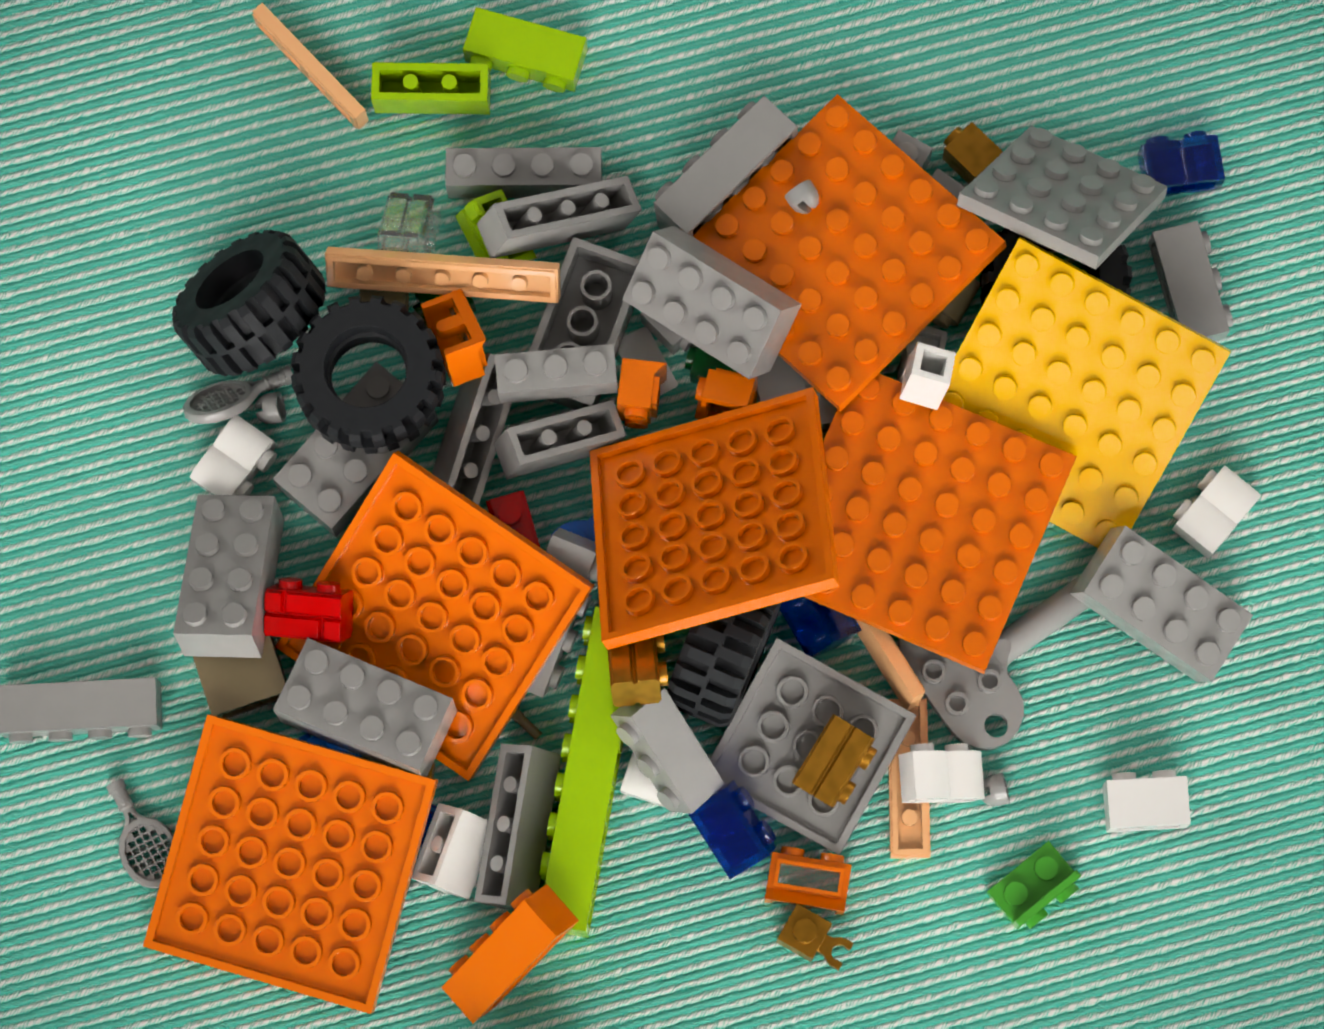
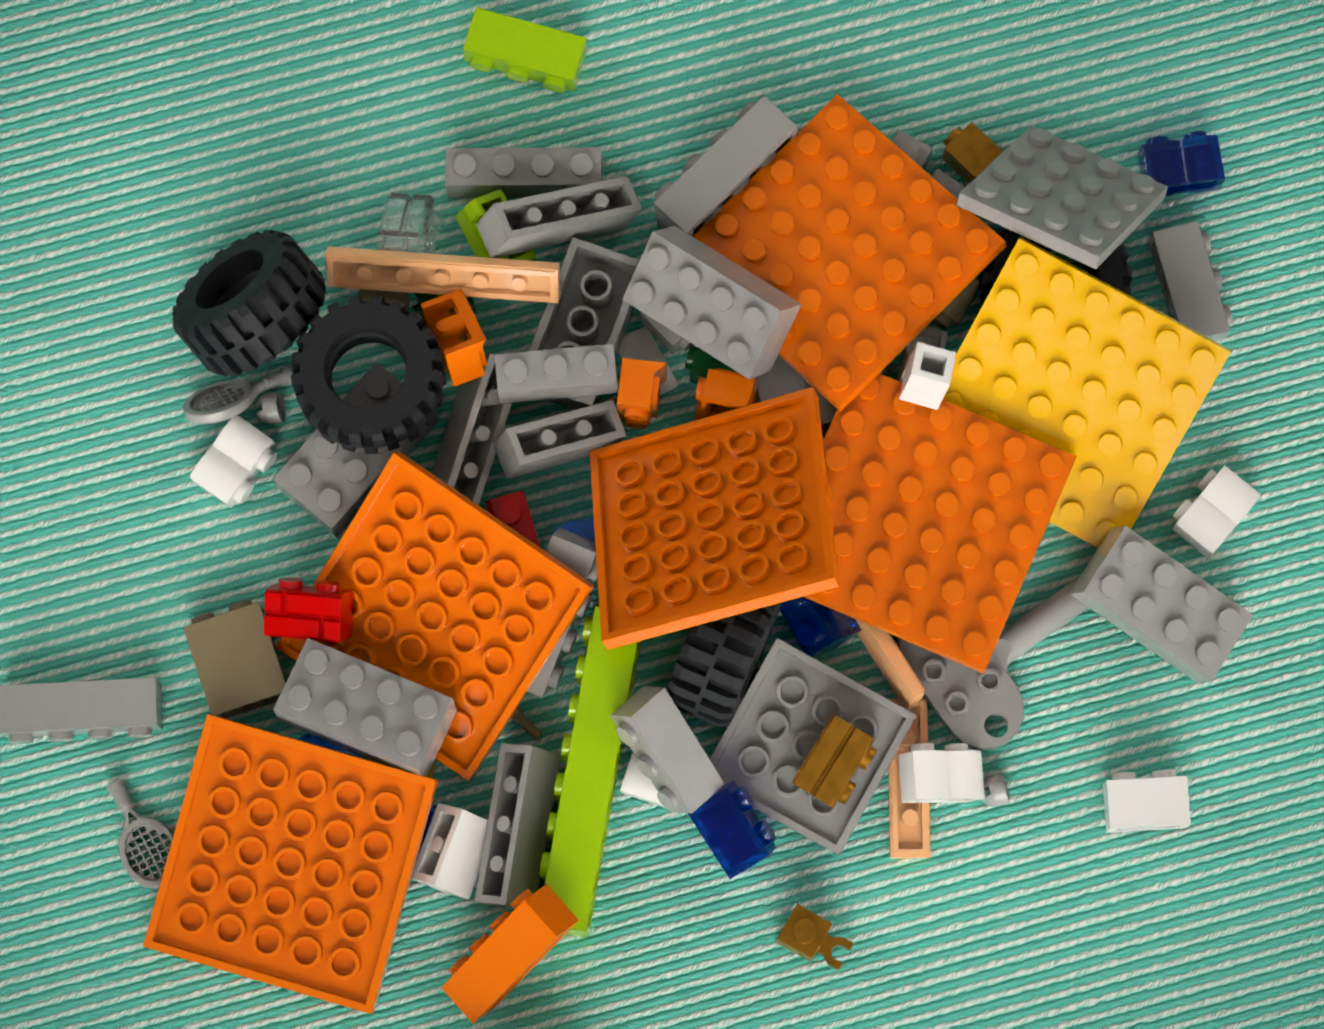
light grey brick [173,495,284,658] -> none
light nougat tile [252,3,369,129] -> none
lime brick [371,62,491,115] -> none
pearl gold brick [608,635,669,707] -> none
orange window [764,846,852,915] -> none
light grey hinge [784,180,819,214] -> none
bright green bracket [986,841,1081,930] -> none

